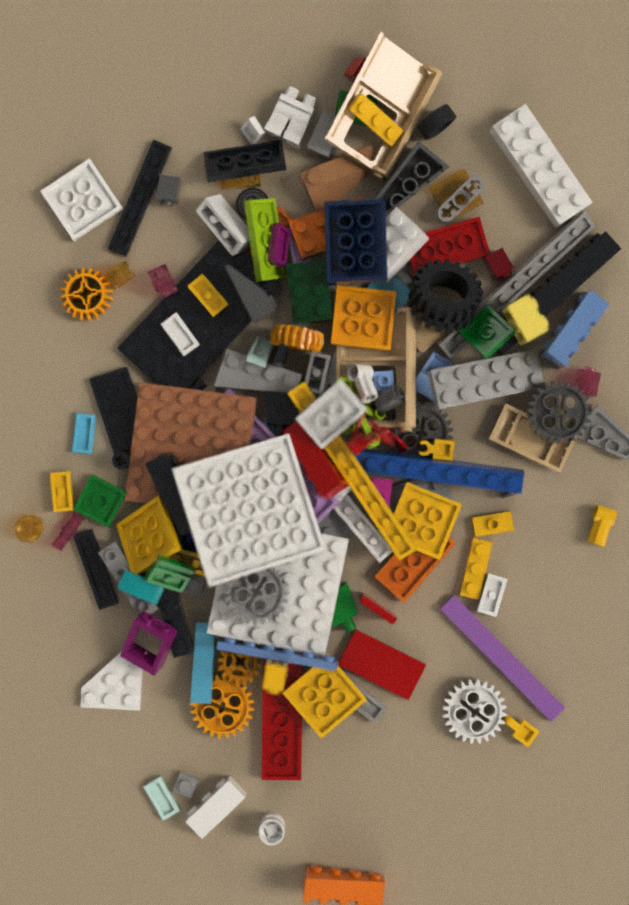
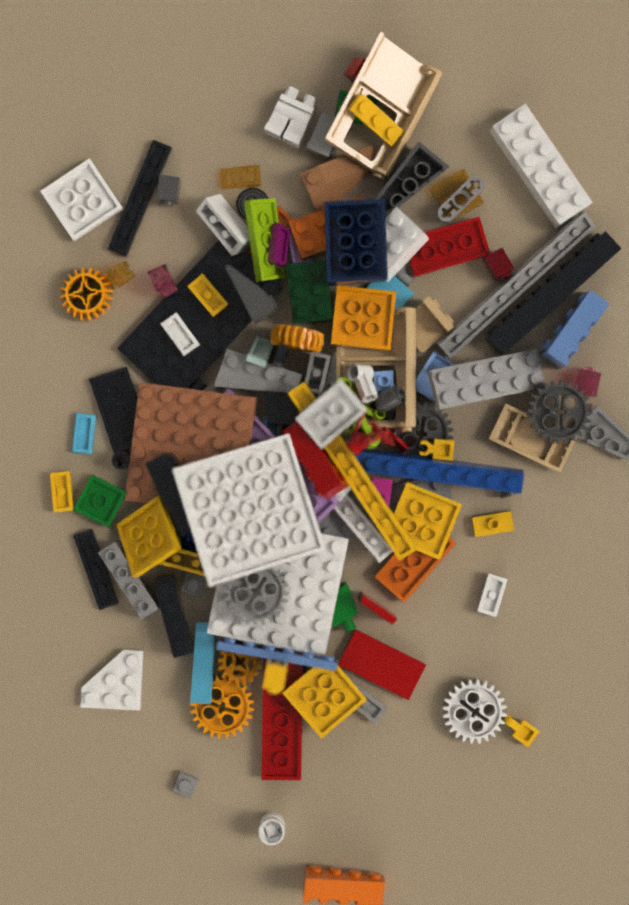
clear yellow wheel [14,514,45,543] -> none
clear pink pin [52,512,85,551] -> none
teal slope [117,570,164,605] -> none
magenta window [120,611,178,676] -> none
light aqua tile [143,775,180,821] -> none
green plate [145,555,195,593] -> none
white brick [186,776,246,839] -> none
black tile [204,140,287,183] -> none
white plate [240,116,265,144] -> none
black tyre [408,259,483,333] -> none
black tyre [418,104,457,140] -> none
medium lavender tile [440,595,565,722] -> none
green plate [459,305,516,360] -> none
yellow plate [459,537,493,600] -> none
light yellow brick [501,294,549,345] -> none
yellow piece [587,504,617,547] -> none

